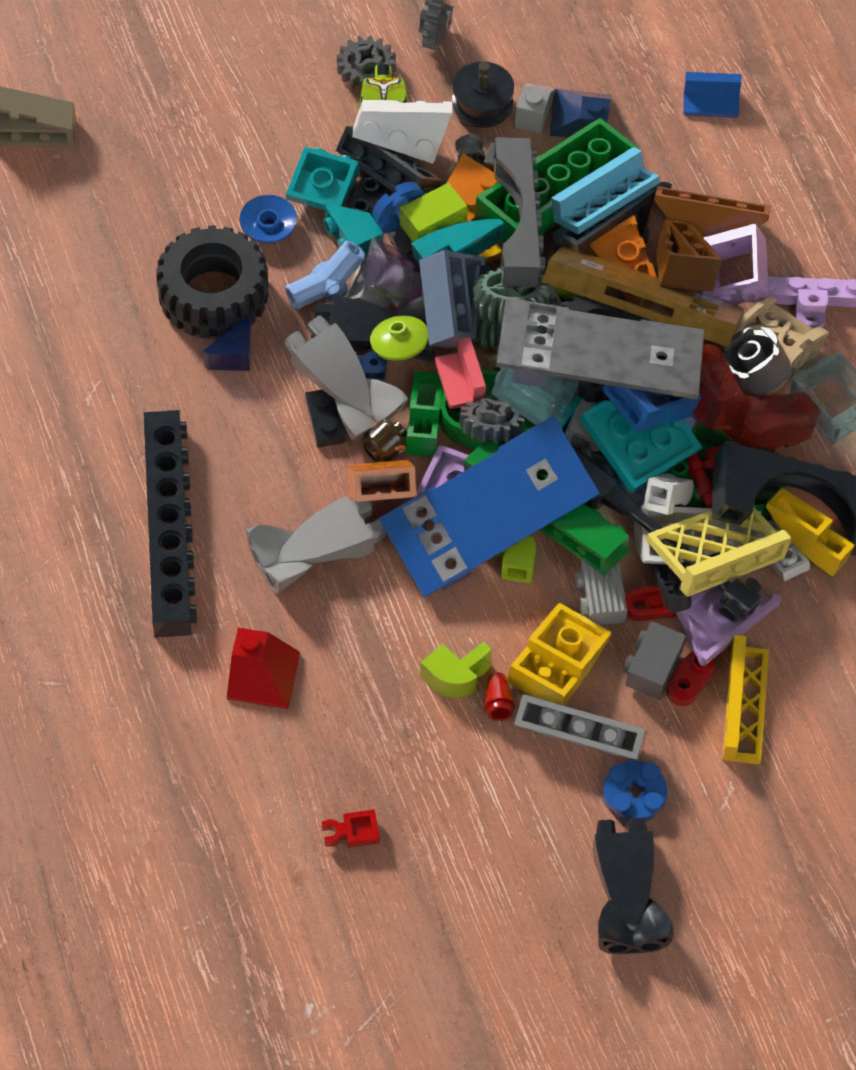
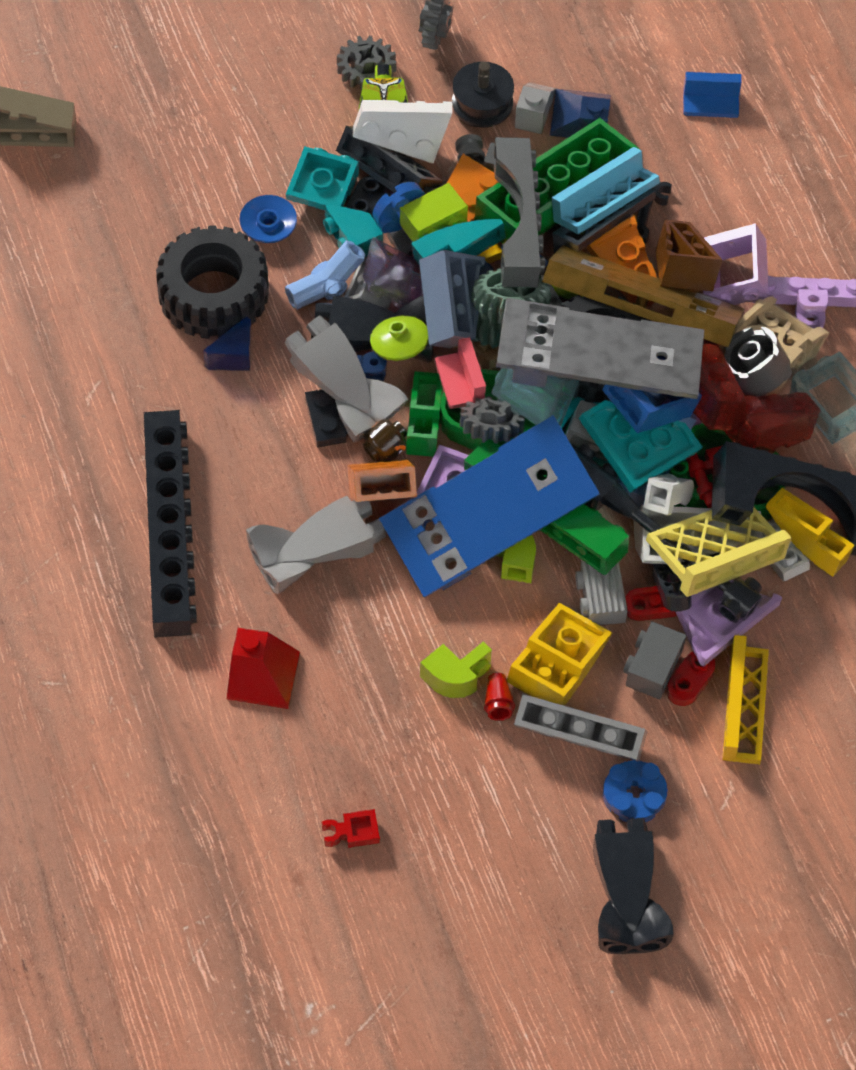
dark orange wedge [654,186,771,237] -> none

